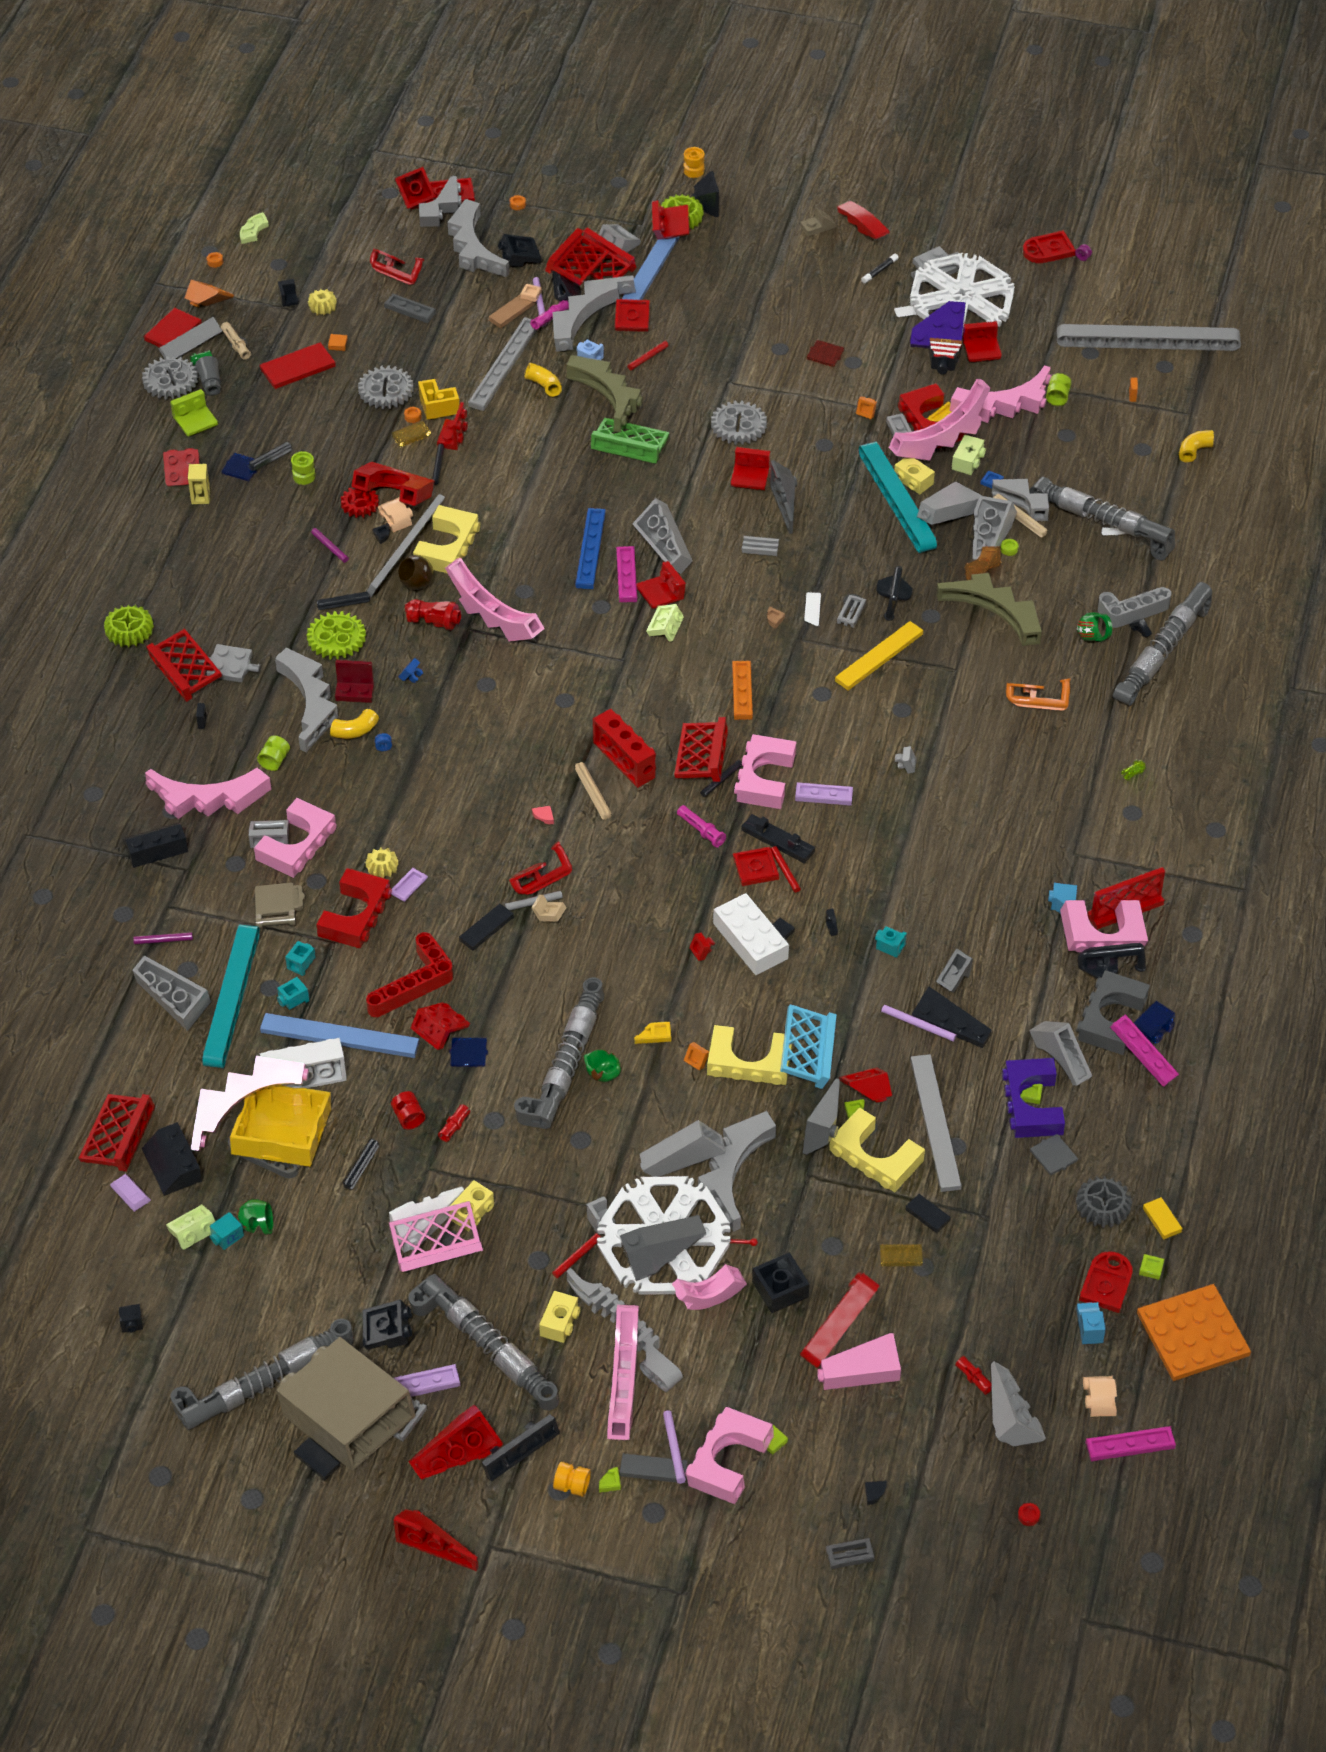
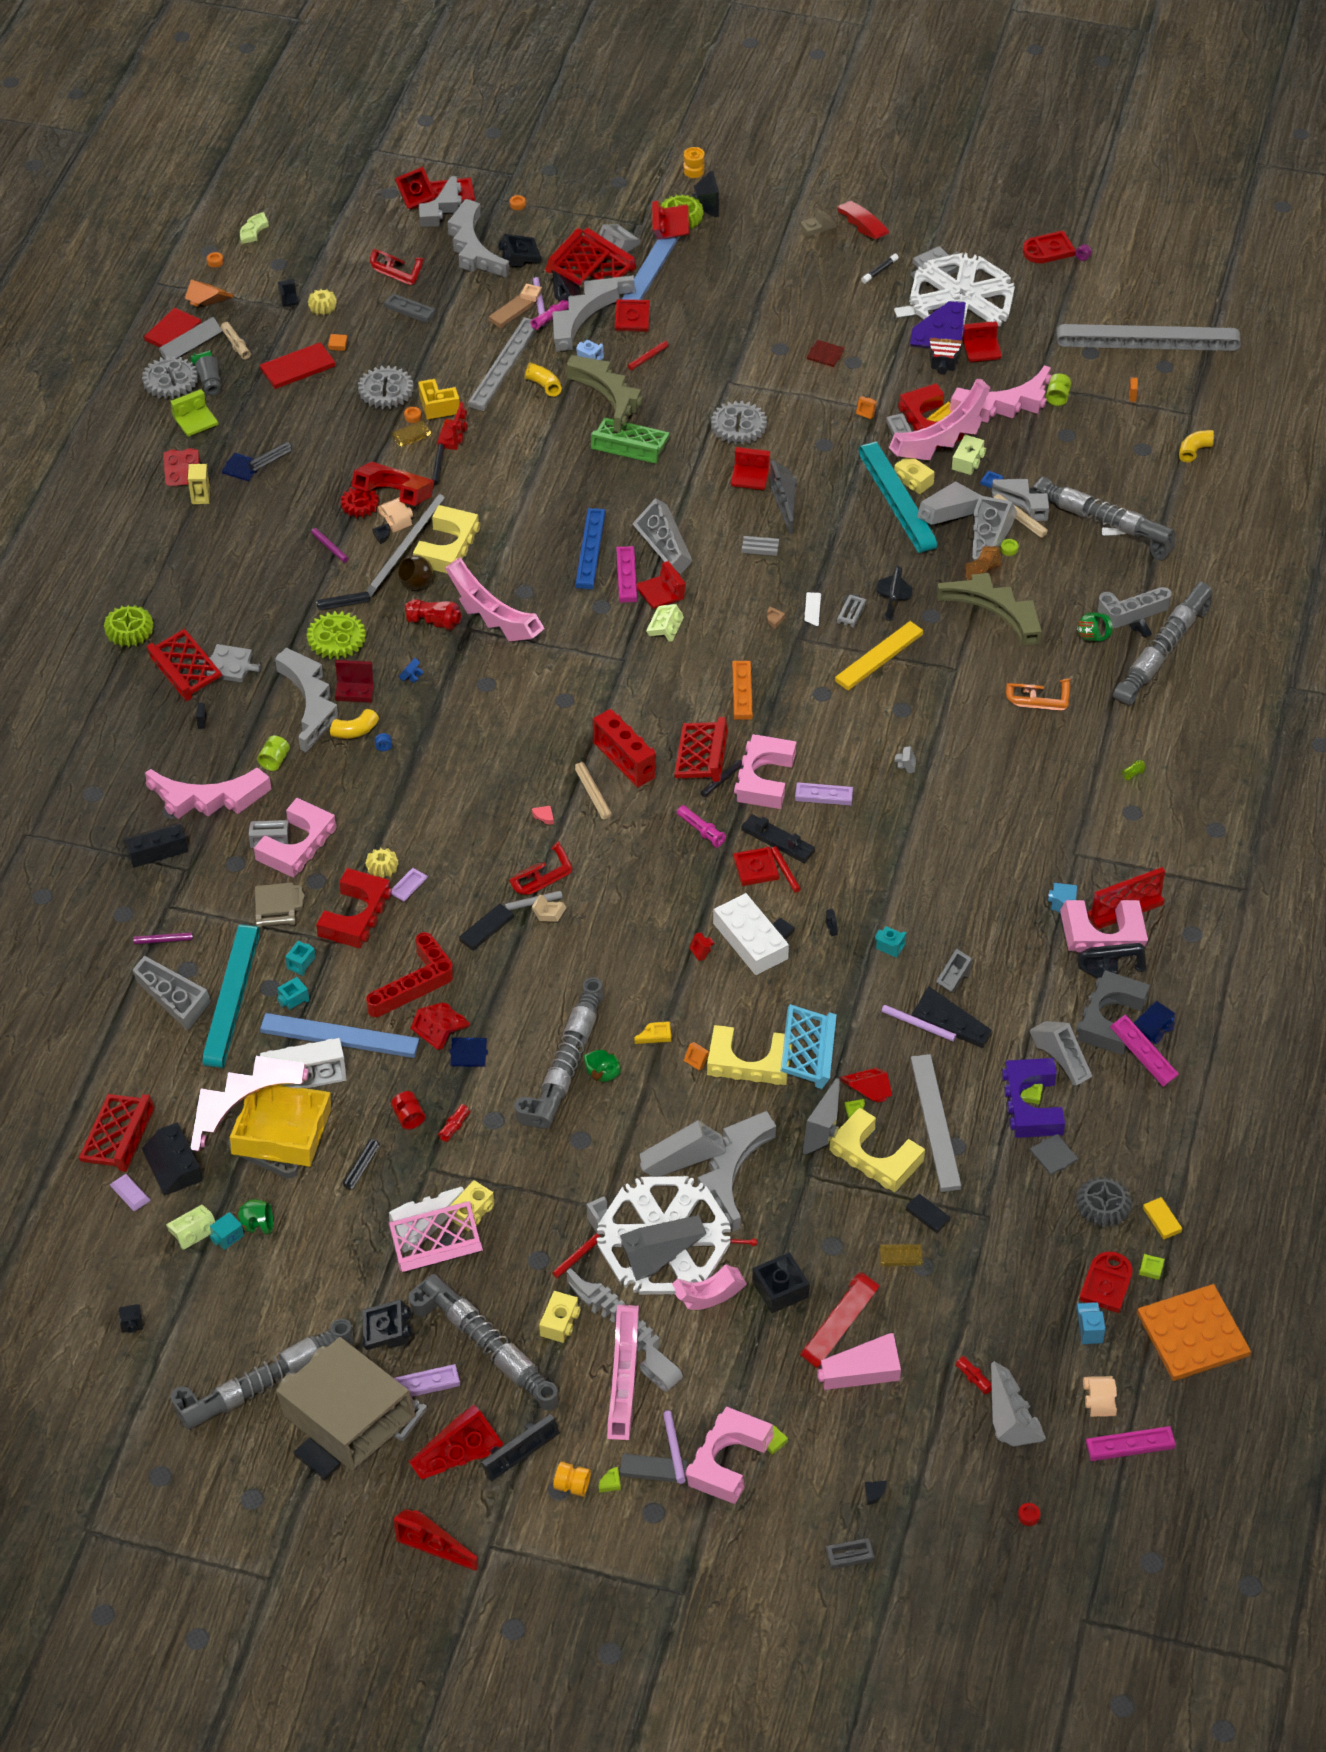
lime wheel [291,452,315,485] -> none

